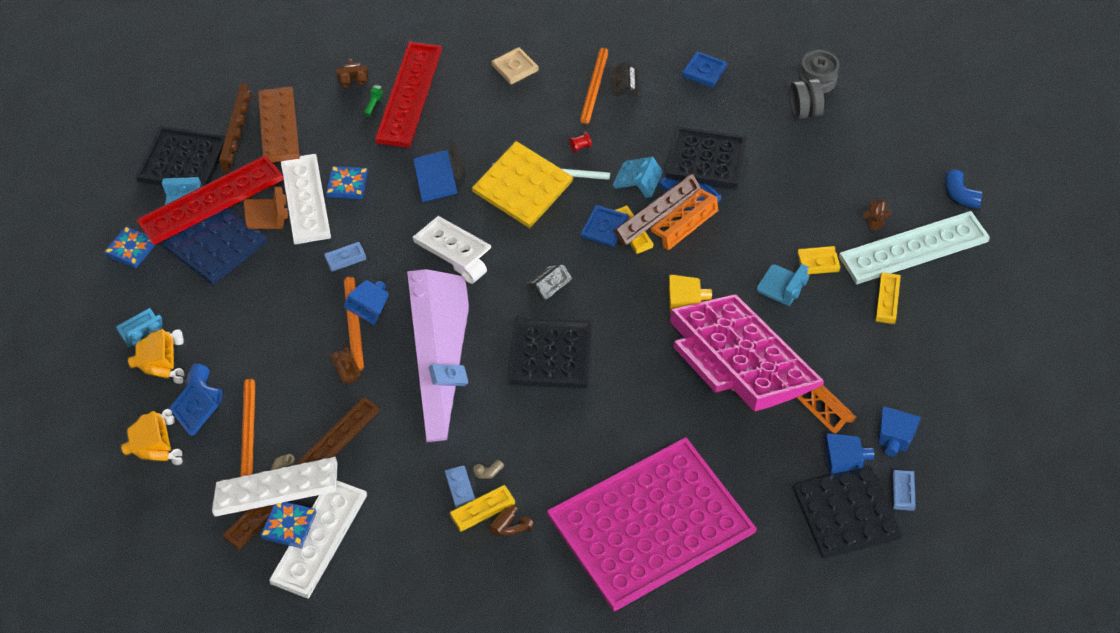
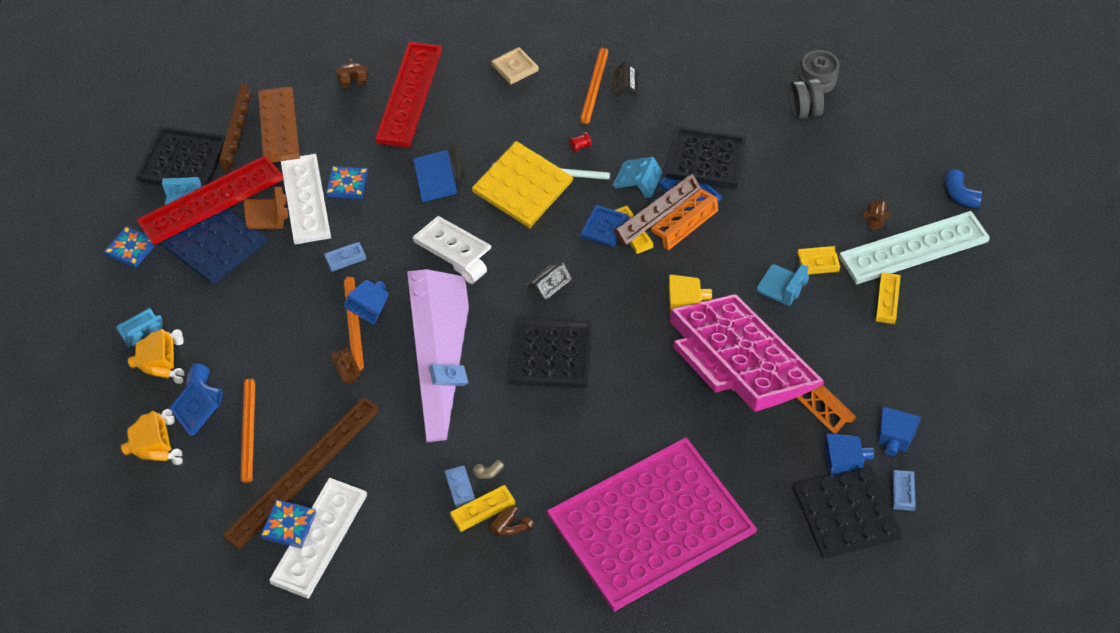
white plate [212,457,337,517] -> none
dark tan arm [271,454,295,470] -> none
green bar [364,85,383,116] -> none
blue tile [682,51,728,88] -> none

